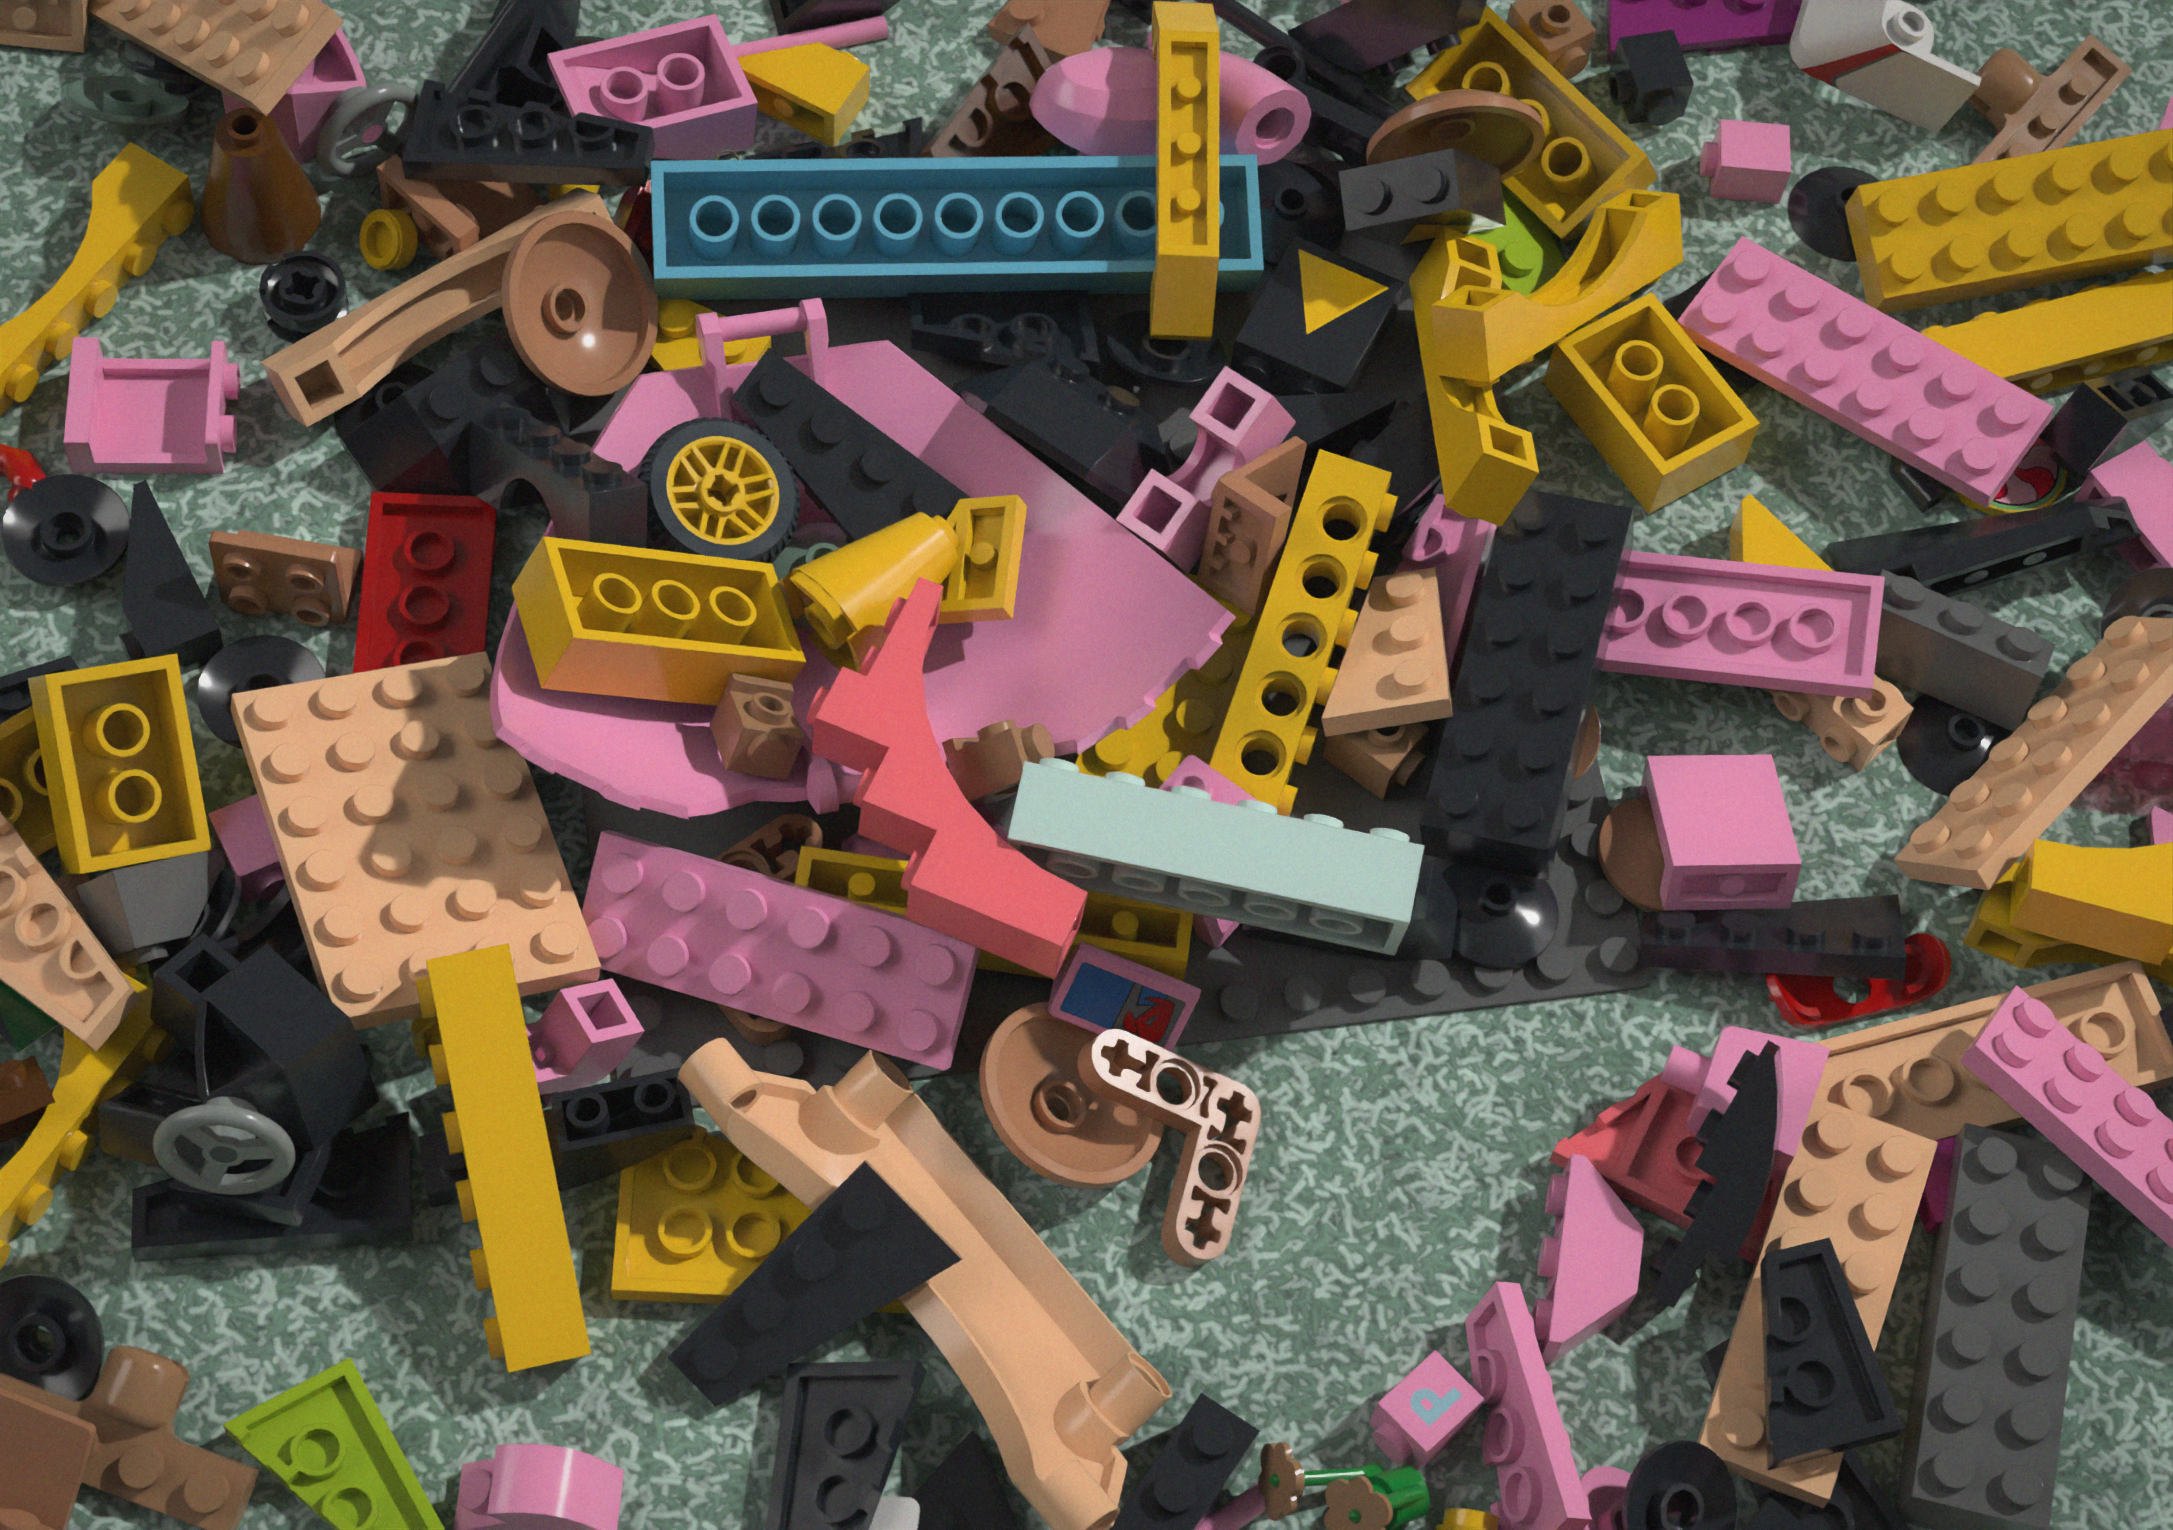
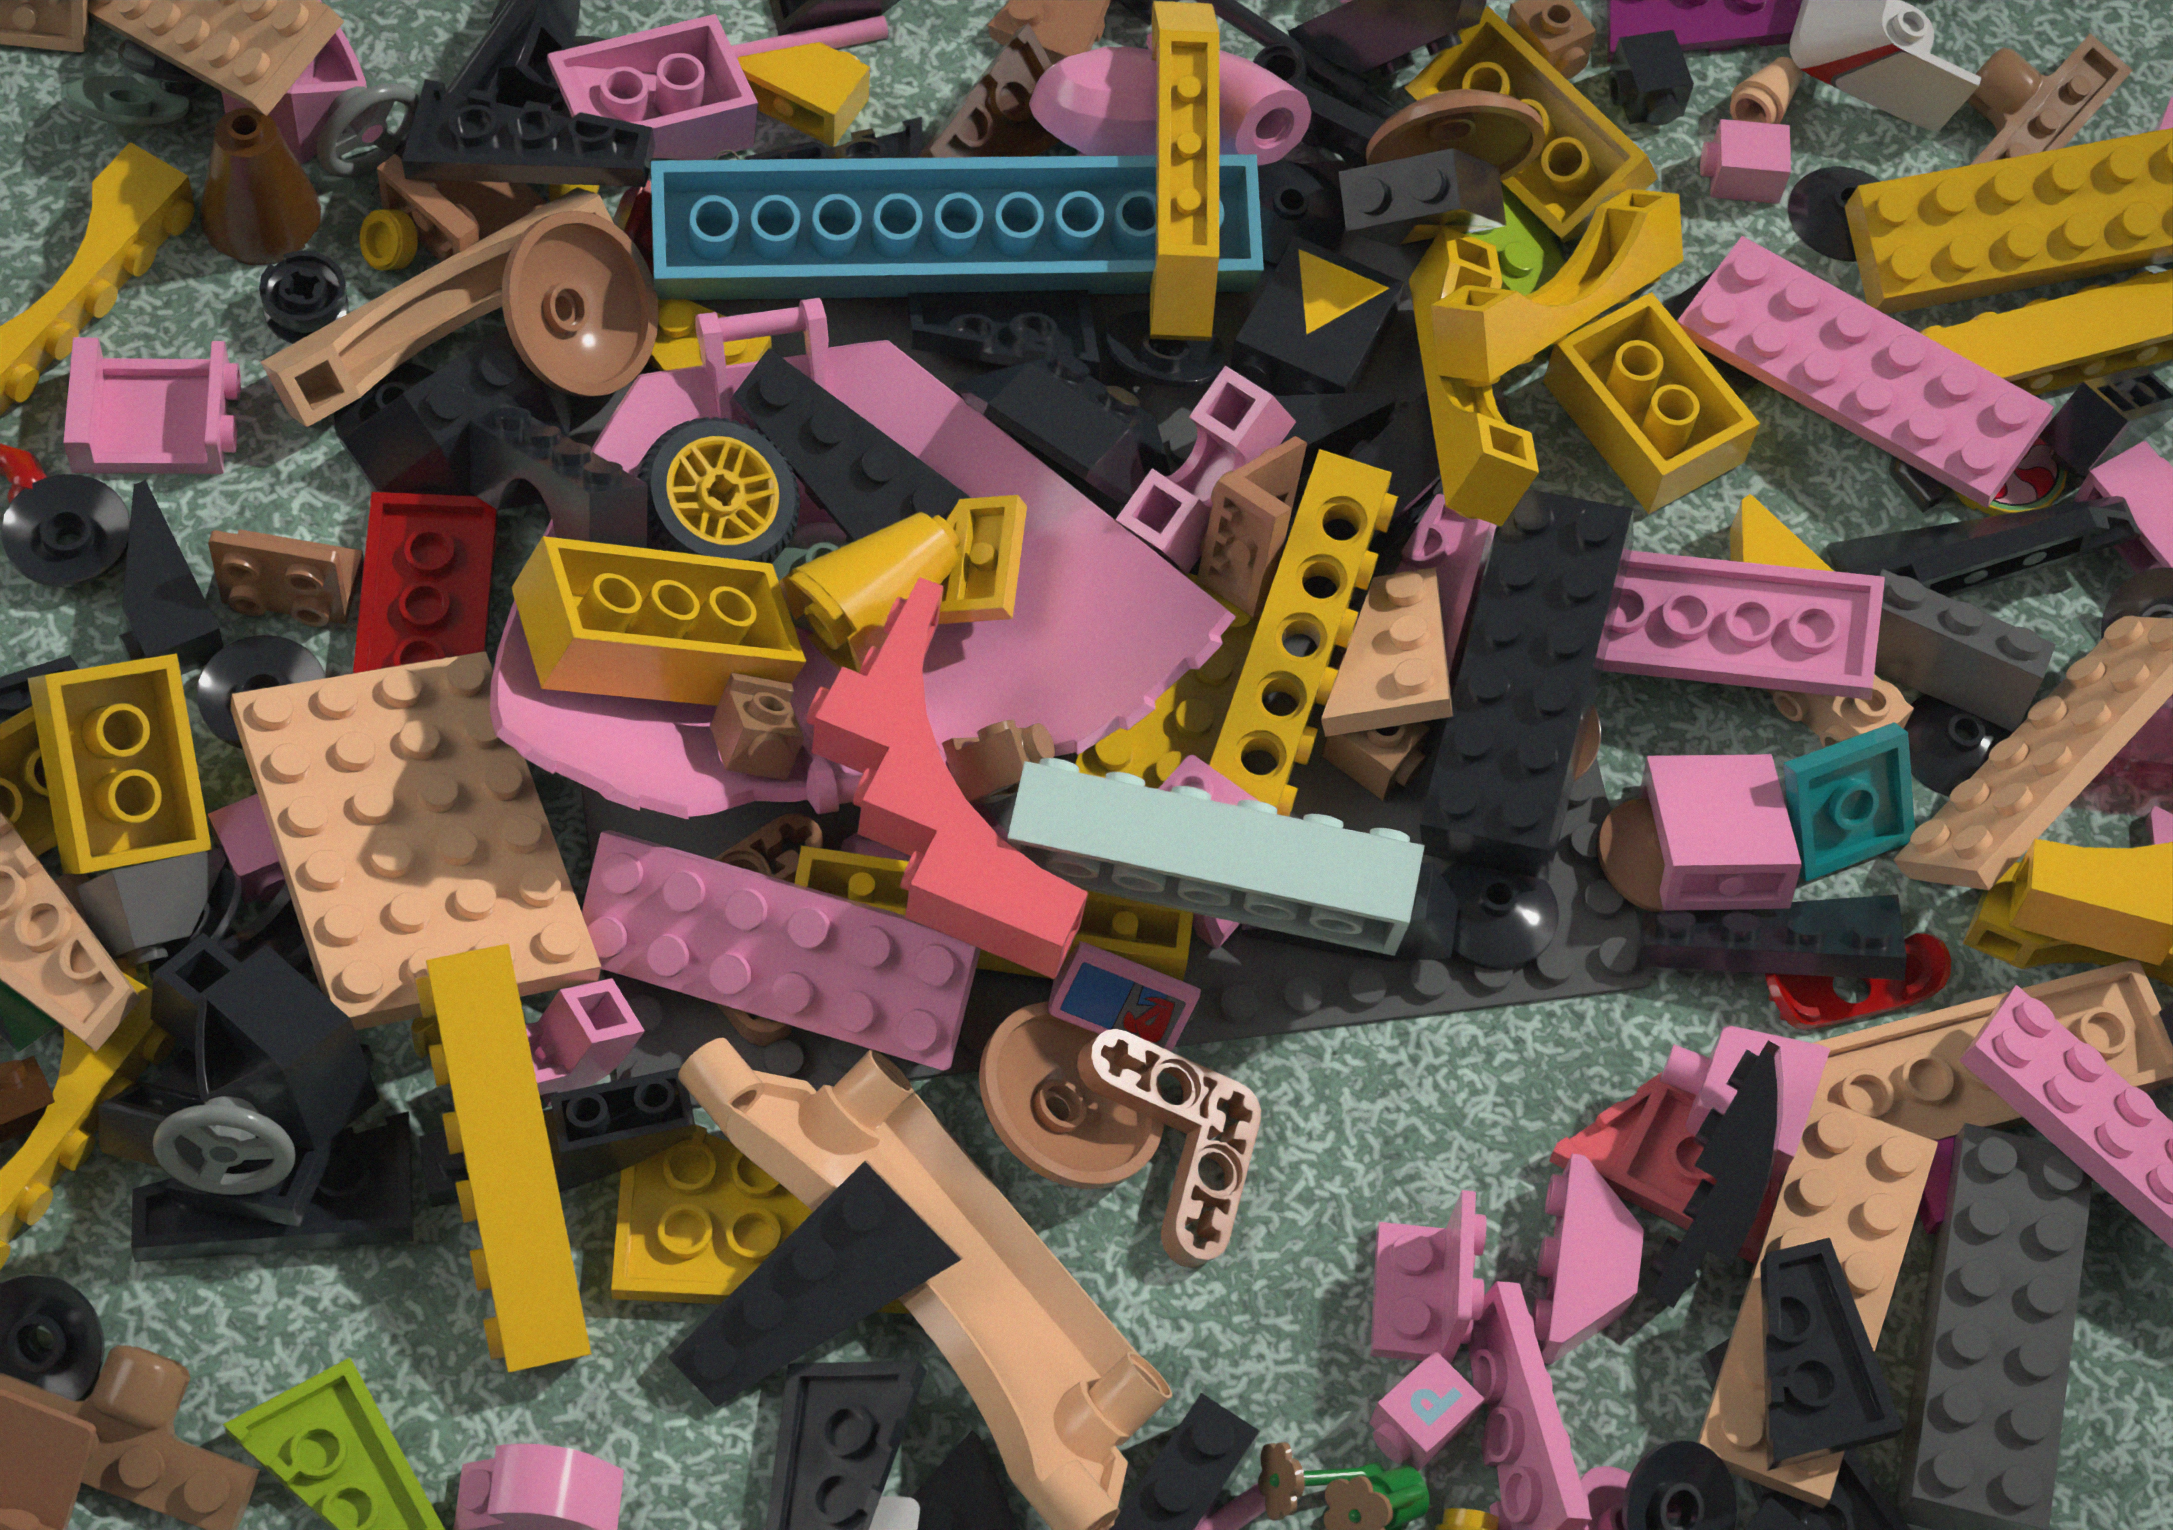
none -> bright pink bracket [1370,1190,1486,1364]
none -> light nougat cone [1730,57,1803,124]
none -> teal tile [1783,722,1915,882]

